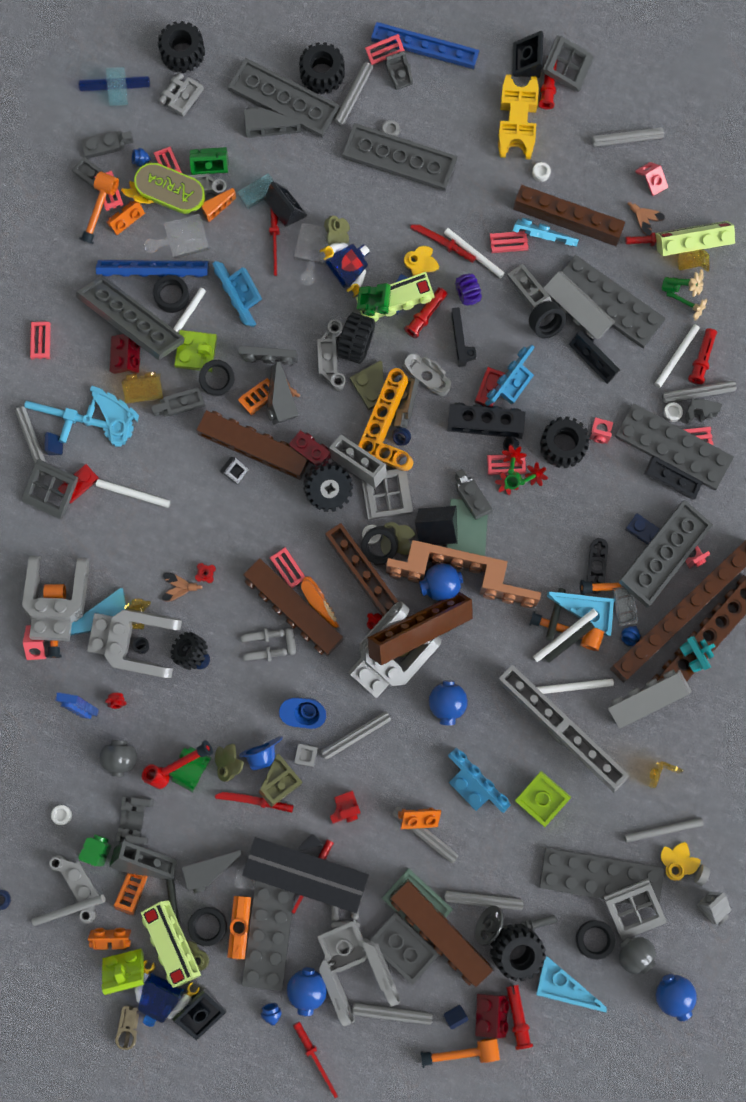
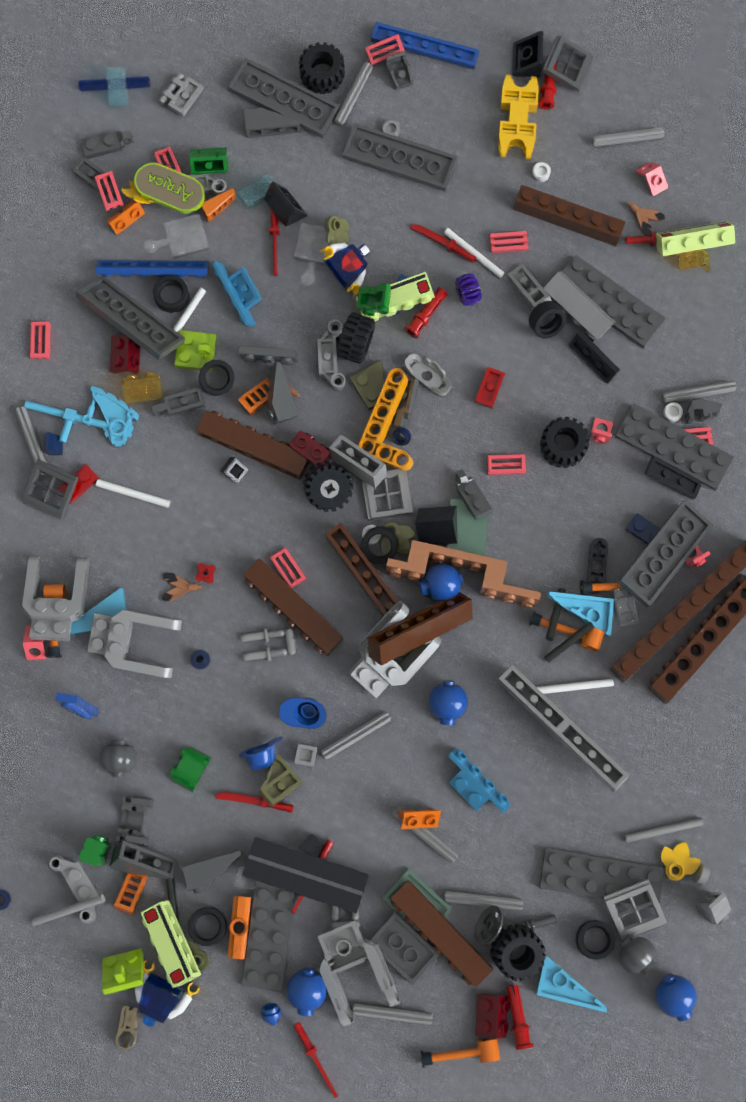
white tile [51,805,72,825] -> none
orange piece [79,171,119,244] -> none
orange hinge [88,928,131,950] -> none
red plate [105,693,127,709] -> none
clear yellow bracket [125,599,151,630] -> none
blue plate [131,148,151,167] -> none
black hinge [133,637,150,654] -> none
red piece [142,740,213,789] -> none
black tyre [158,21,205,73] -> none
black tyre [170,632,208,670] -> none
black slope [173,988,226,1041] -> none
olive plate [215,744,244,782] -> none
orange animal [301,576,339,628] -> none
red brick [330,791,361,824] -> none
red plate [367,613,383,630] -> none
yellow plate [404,246,439,276] -> none
dark blue slope [443,1005,468,1030] -> none
black brick [447,402,526,439] -> none
black hinge [451,307,476,367] -> none
dark azure bracket [485,345,535,406] -> none
red plant [495,445,548,495] -> none
black hinge [503,436,519,451] -> none
medium azure wing [513,218,579,247] -> none
lime hinge [515,771,571,827] -> none
white bar [533,608,598,662] -> none
light grey brick [608,669,691,729] -> none
blue plate [621,626,641,646] -> none
clear yellow bracket [649,761,683,789] -> none
white bar [654,324,700,388] -> none
plant [662,269,707,321] -> none
teal hips [680,636,716,672] -> none
red pin [688,328,717,385] -> none

